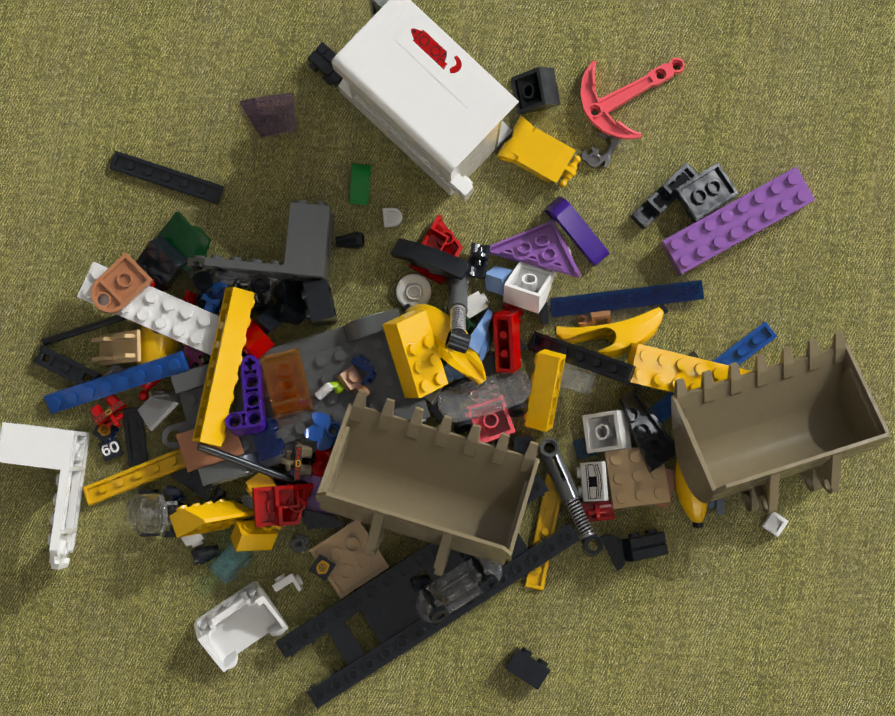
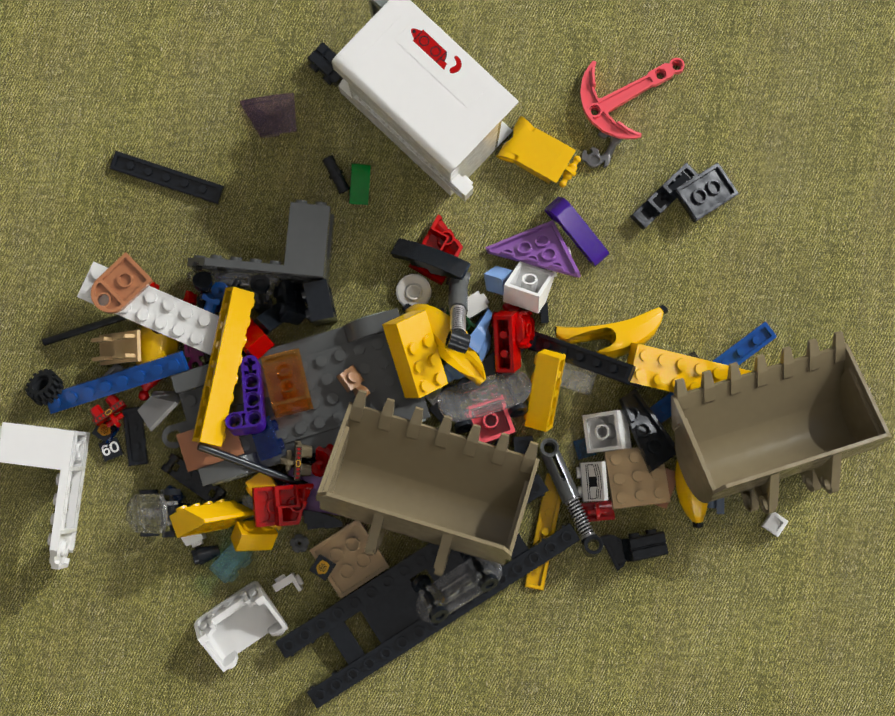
black plate [32,345,102,384] -> none
yellow tile [82,448,186,506] -> none
black brick [136,236,188,292] -> none
dark green slope [156,212,211,277] -> none
blue plate [304,412,341,451] -> none
arm [315,380,345,400] -> none
black cone [336,231,365,250] -> none
clear blue bracket [350,355,377,385] -> none
white tile [383,208,402,228] -> none
black hips [466,242,491,279] -> none
black brick [504,647,550,690] -> none
black slope [511,67,561,115] -> none
clear blue plate [550,280,704,318] -> none
medium nougat plate [577,310,611,327] -> none
medium lavender brick [660,167,815,276] -> none
none -> black tyre [25,369,64,406]
none -> black pin [322,155,350,194]
none -> red tile [516,310,535,349]

